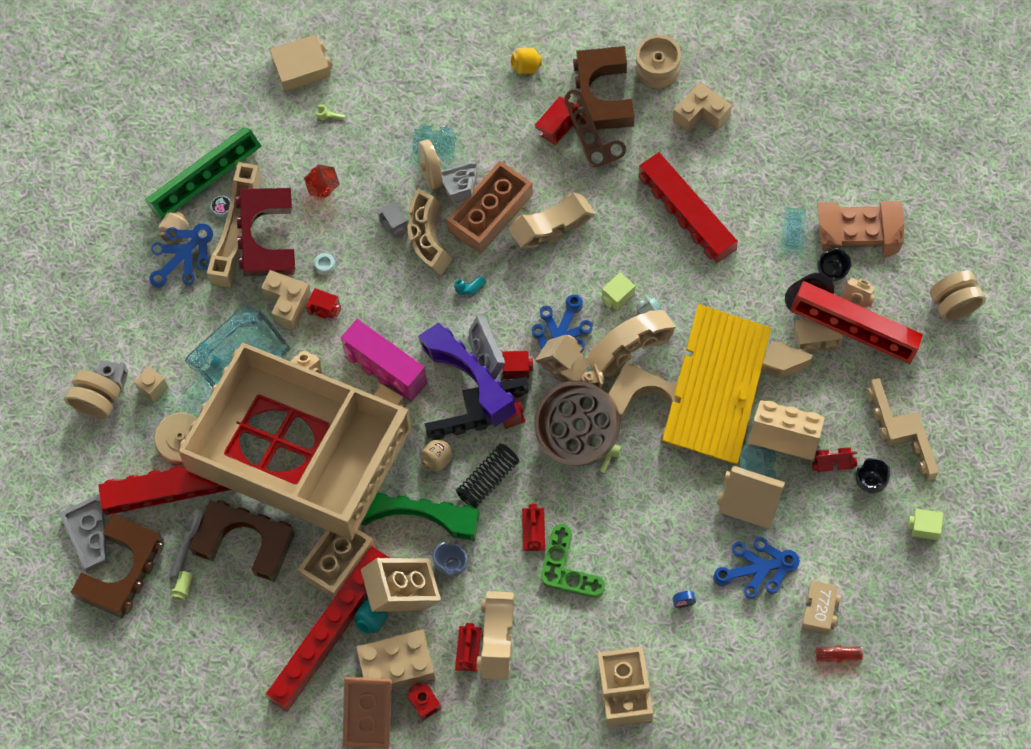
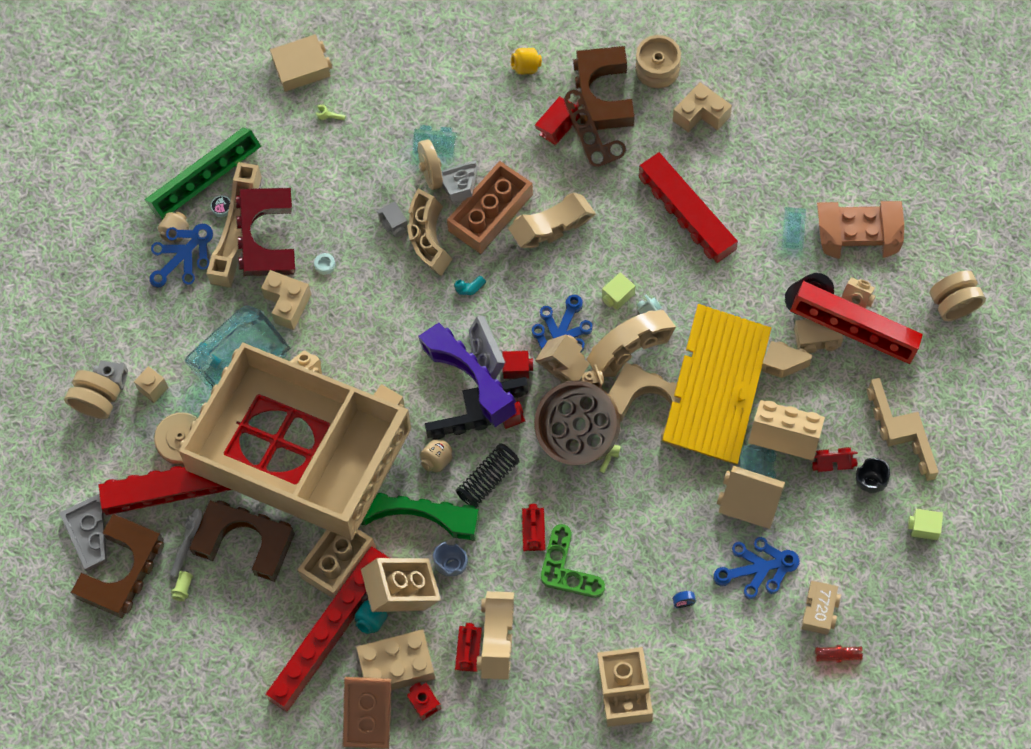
clear red brick [304,164,340,198] -> none
red brick [306,288,341,319] -> none
dark pink brick [340,319,428,402] -> none
black hair [817,248,852,282] -> none

